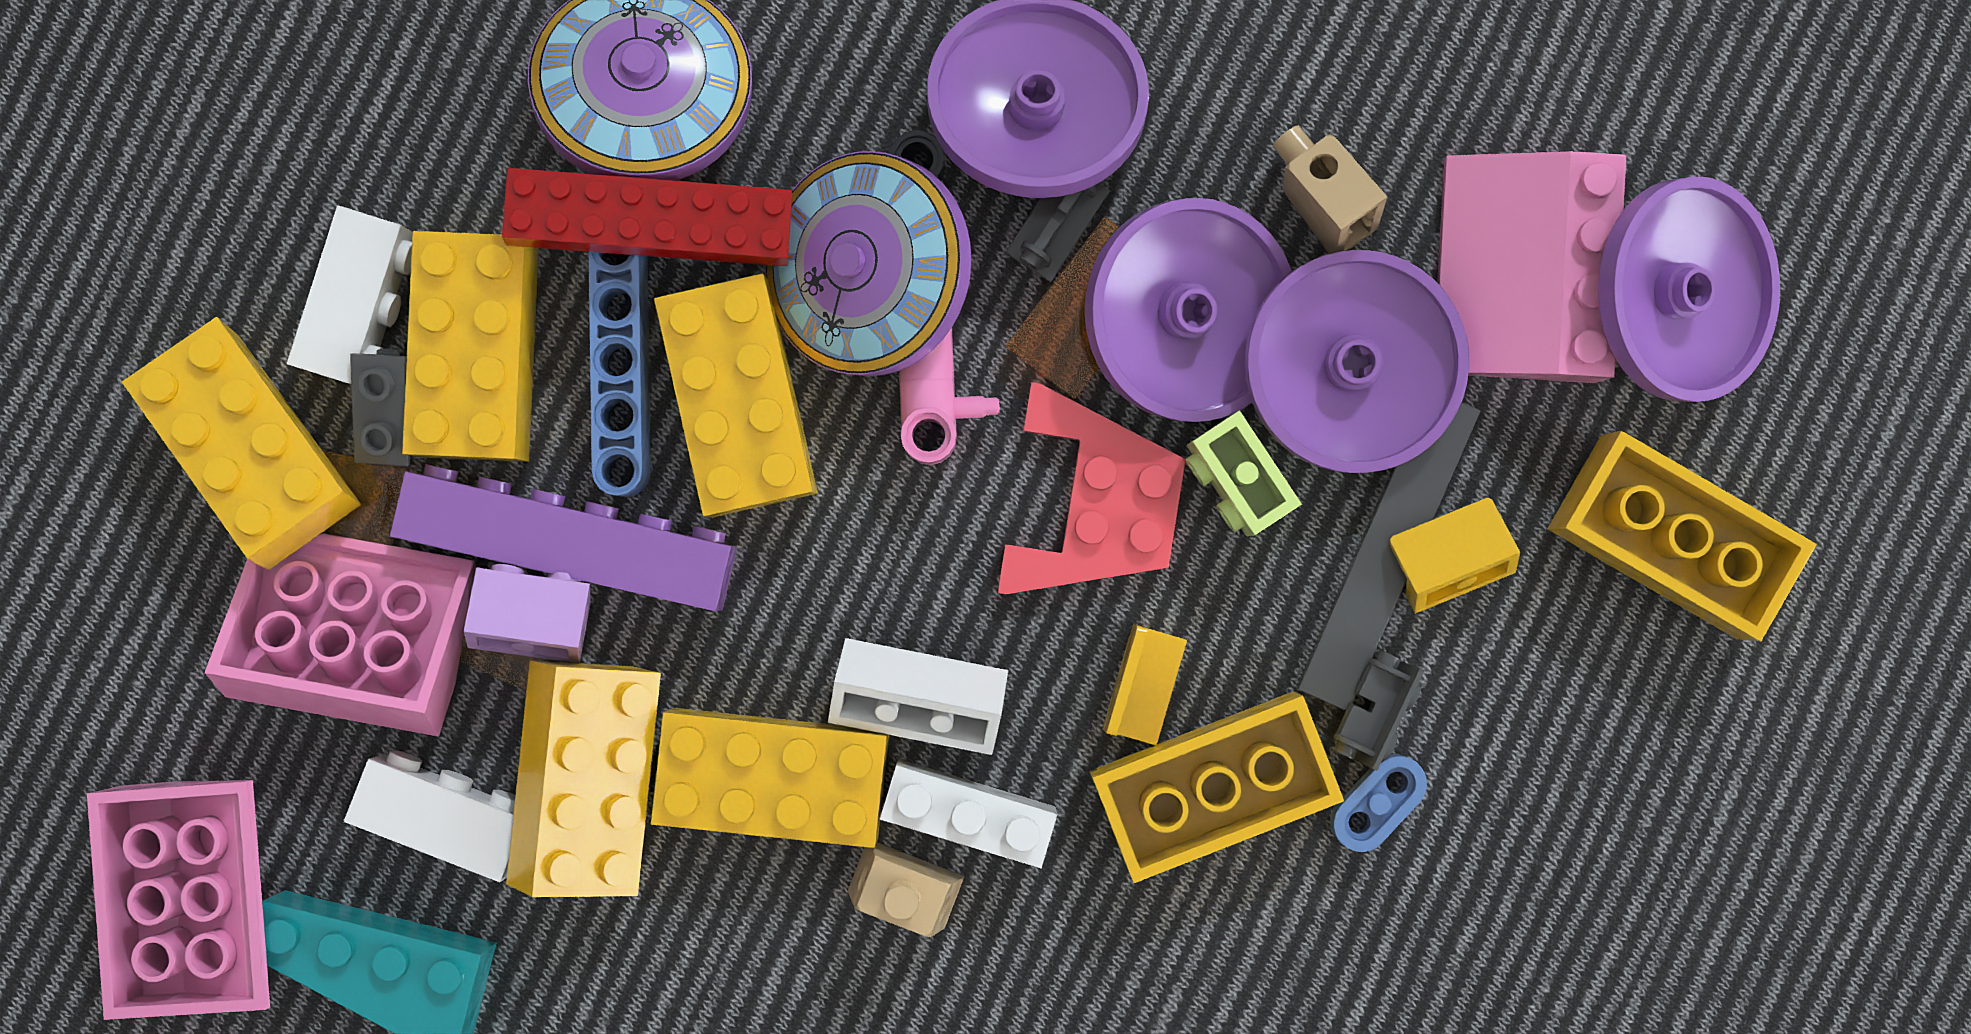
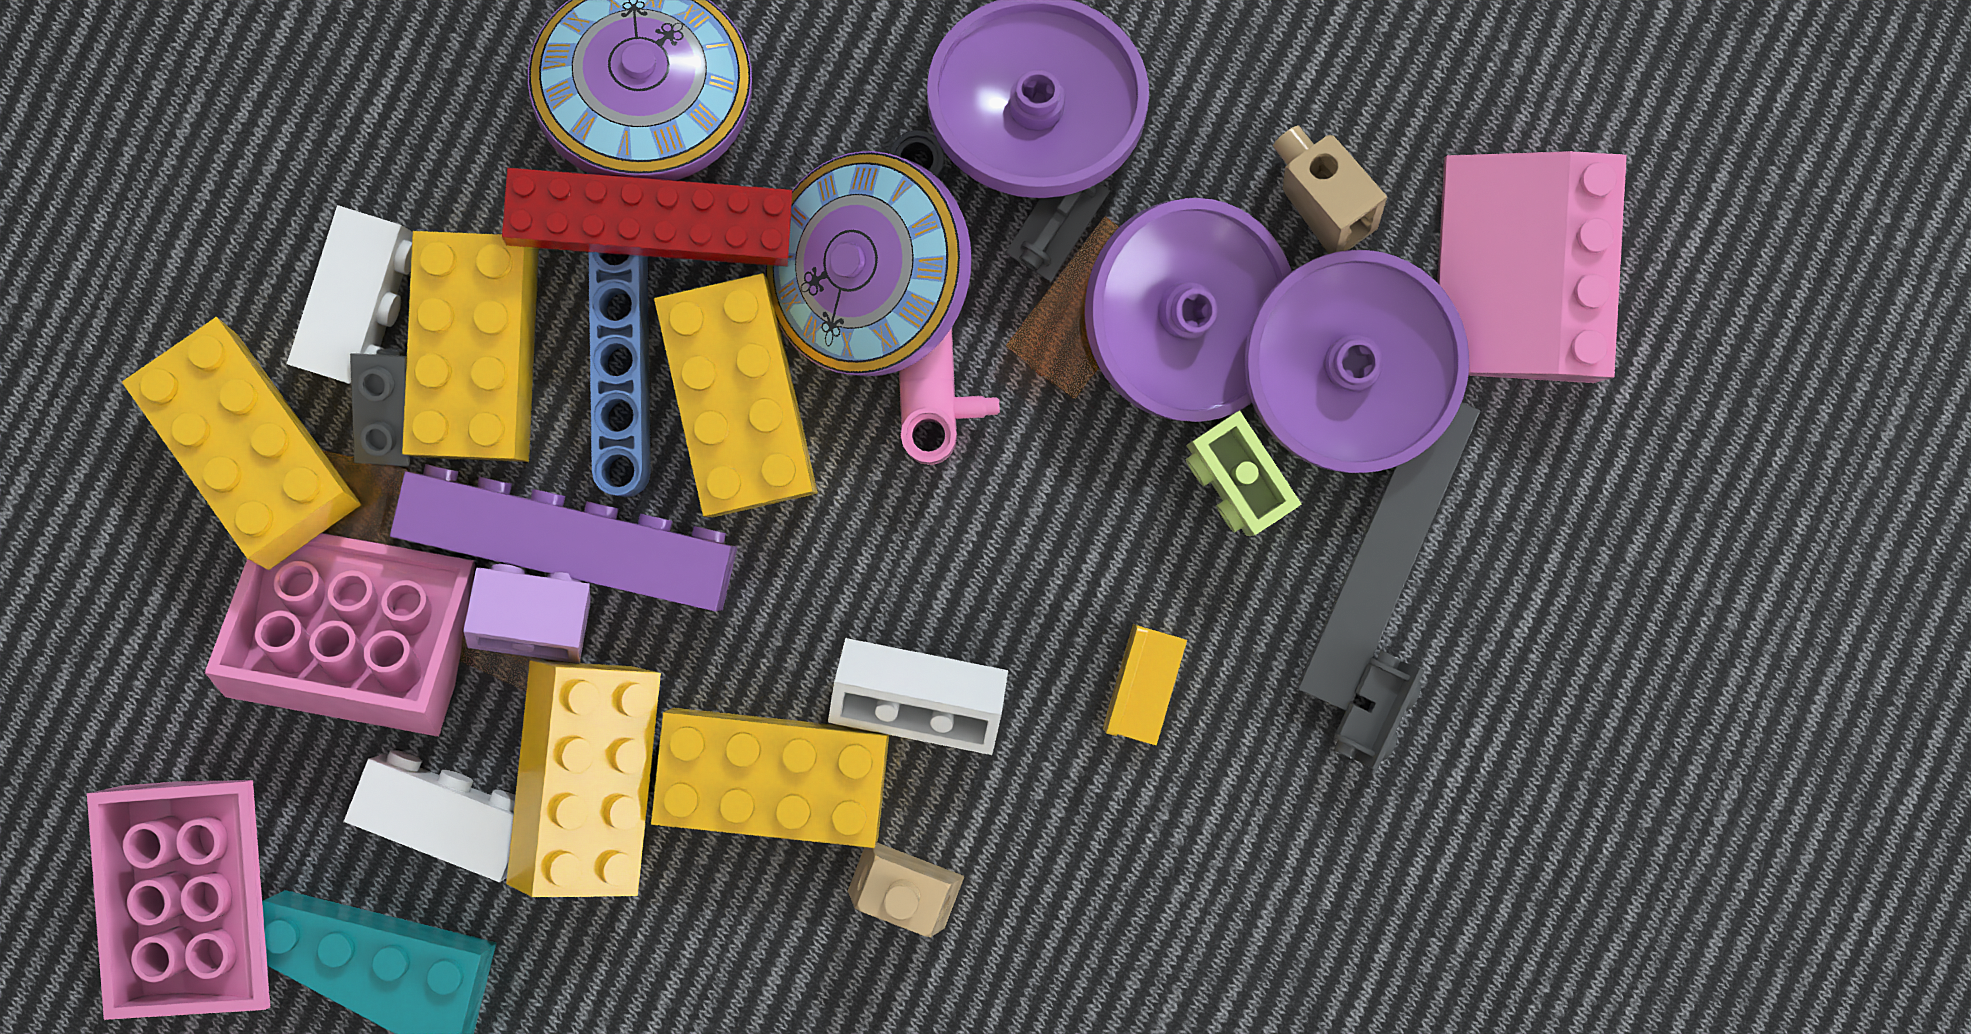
white brick [880,759,1058,868] -> none
coral wing [998,382,1186,594] -> none
yellow brick [1089,692,1344,883] -> none
medium blue plate [1330,754,1427,852] -> none
yellow panel [1390,498,1520,614] -> none
yellow brick [1547,431,1817,642] -> none
medium lavender dish [1598,177,1780,402] -> none

